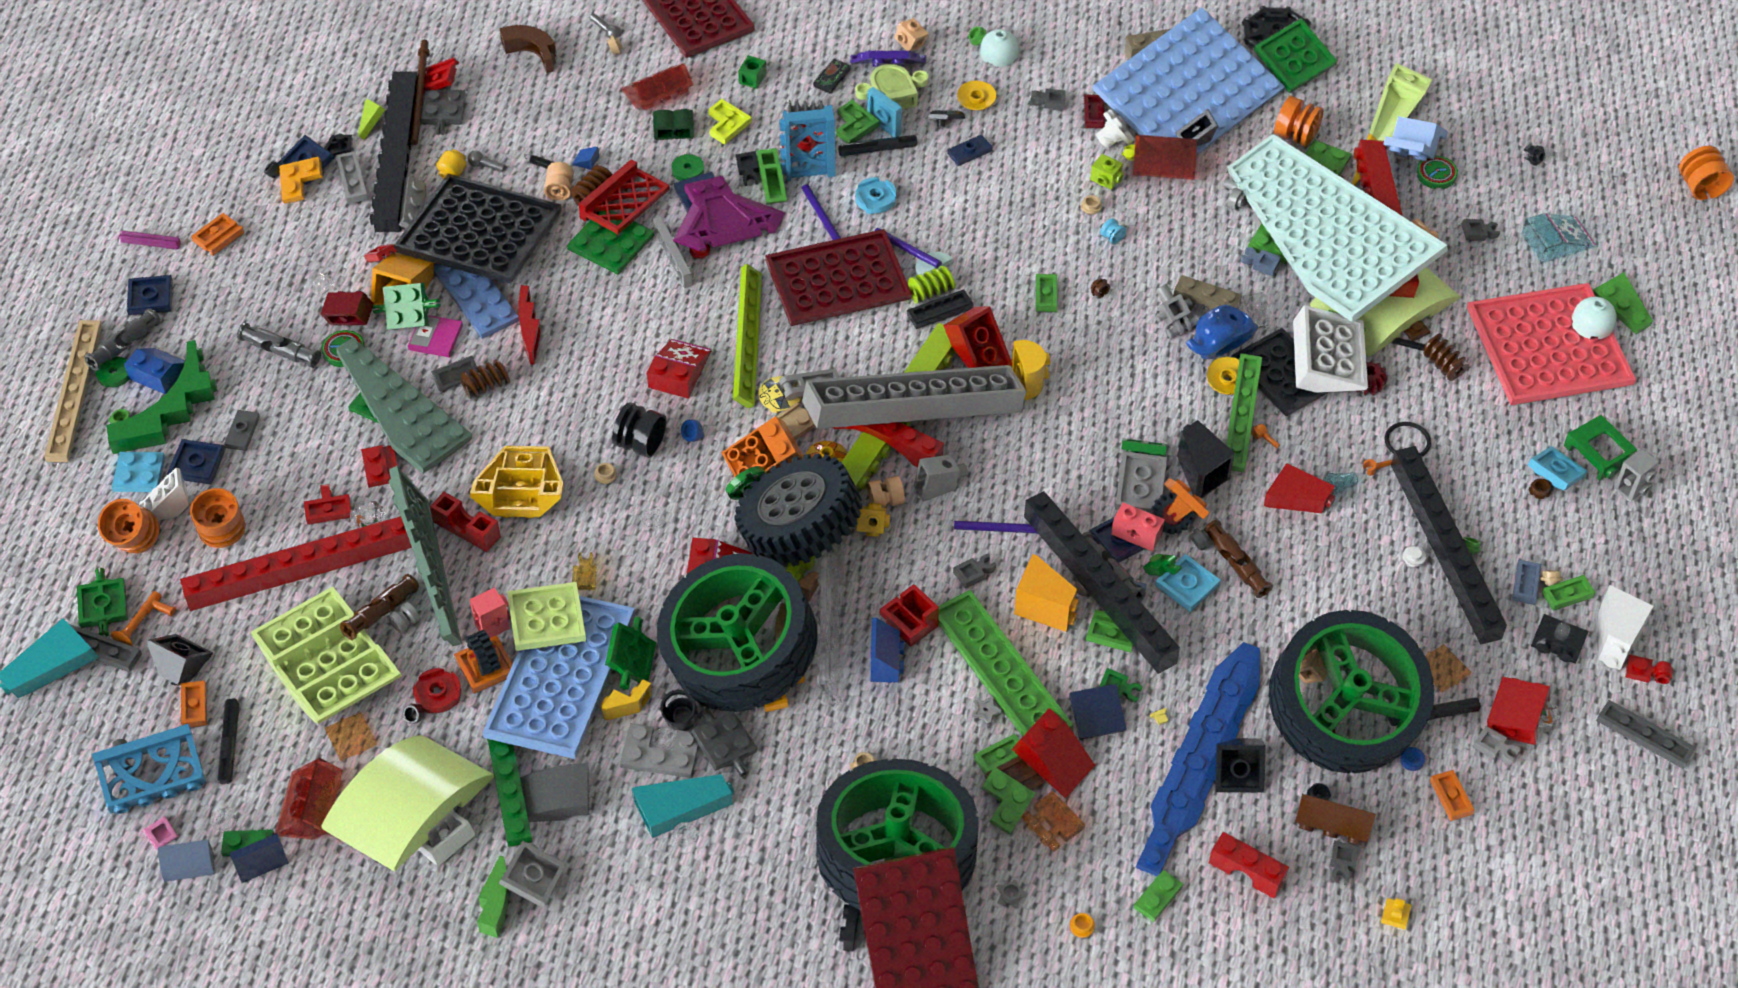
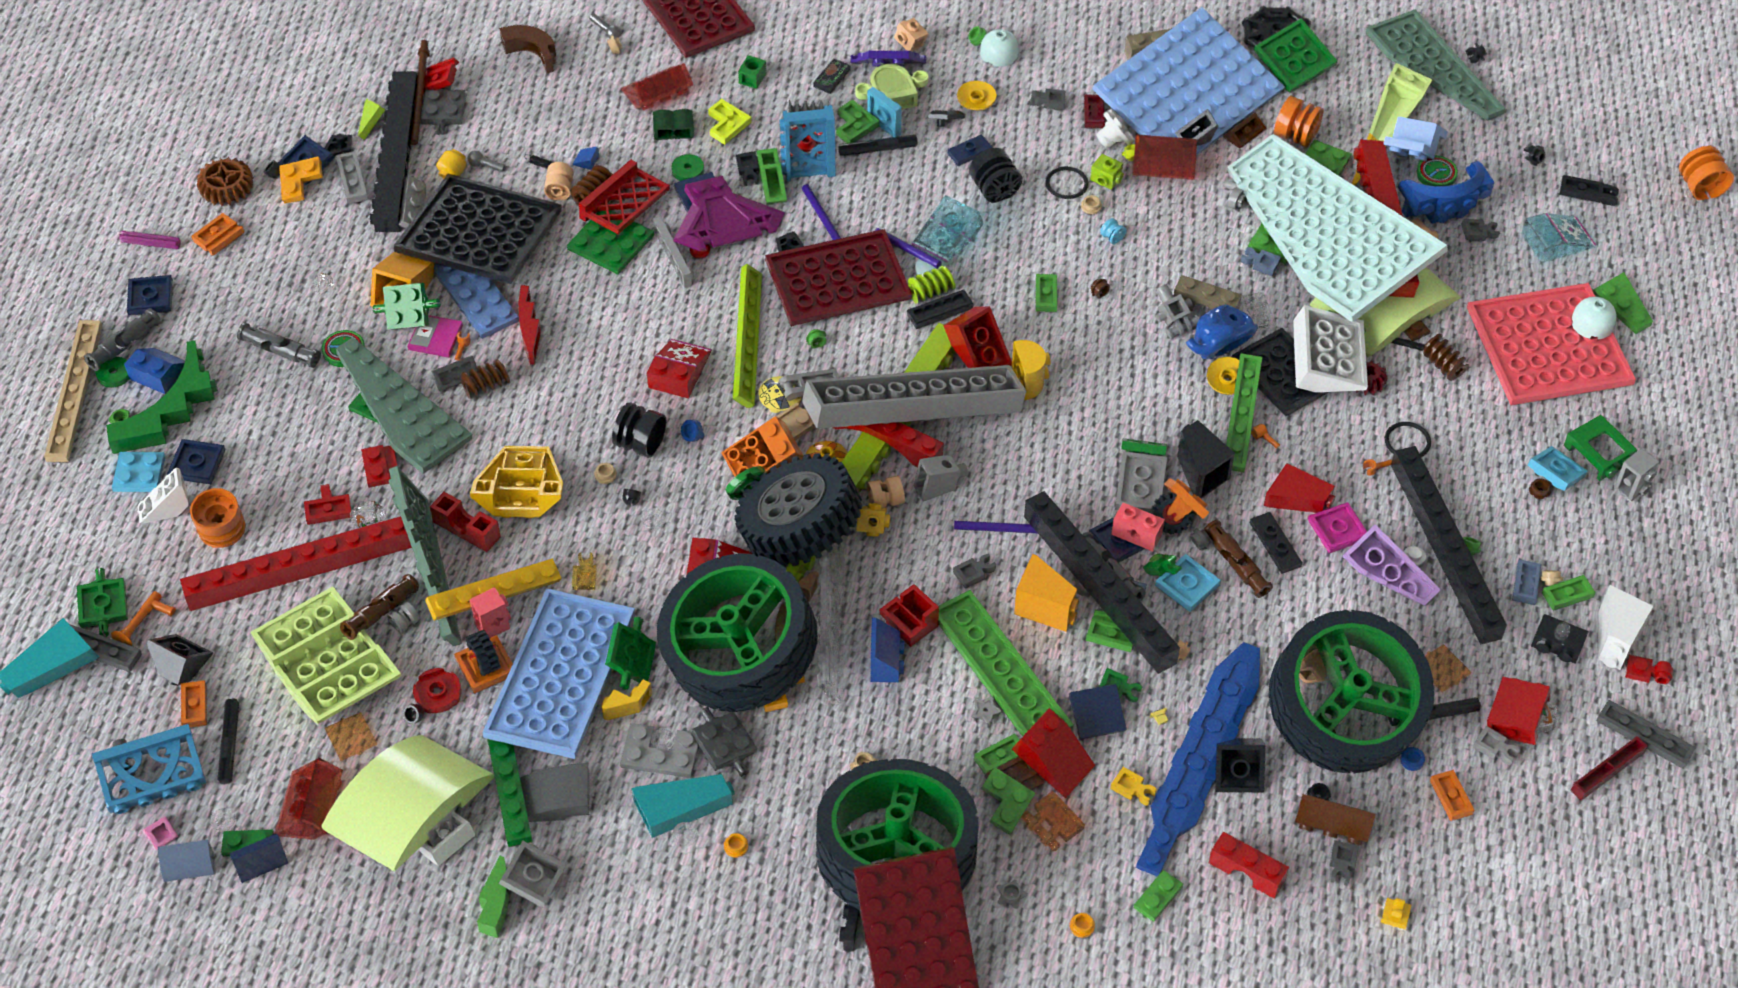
orange wheel [97,499,160,554] -> none
dark grey plate [224,410,260,451] -> none
dark red brick [320,291,374,326] -> none
red tile [364,244,397,262] -> none
yellowish green plate [507,582,586,651] -> none
black helmet [660,689,699,731] -> none
medium azure plate [855,177,896,214] -> none
clear light blue cone [1323,472,1358,495] -> none
none -> dark orange gear [197,156,254,206]
none -> yellow plate [425,558,562,621]
none -> orange hand [455,332,470,360]
none -> black hinge [622,489,641,506]
none -> light orange plate [724,833,749,858]
none -> black piece [776,231,804,252]
none -> bright green plate [806,329,826,349]
none -> clear light blue slope [912,195,984,263]
none -> black wheel [969,148,1023,203]
none -> black tyre [1045,166,1089,199]
none -> yellow plate [1110,767,1157,806]
none -> light nougat plate [1177,640,1190,661]
none -> reddish brown slope [1222,112,1267,149]
none -> black plate [1249,512,1302,574]
none -> dark pink tile [1307,502,1367,553]
none -> lavender wedge [1342,524,1441,606]
none -> sand green wing [1365,9,1505,121]
none -> blue piece [1397,161,1494,224]
none -> black plate [1465,42,1487,63]
none -> black hinge [1559,175,1619,206]
none -> dark red piece [1570,736,1648,801]

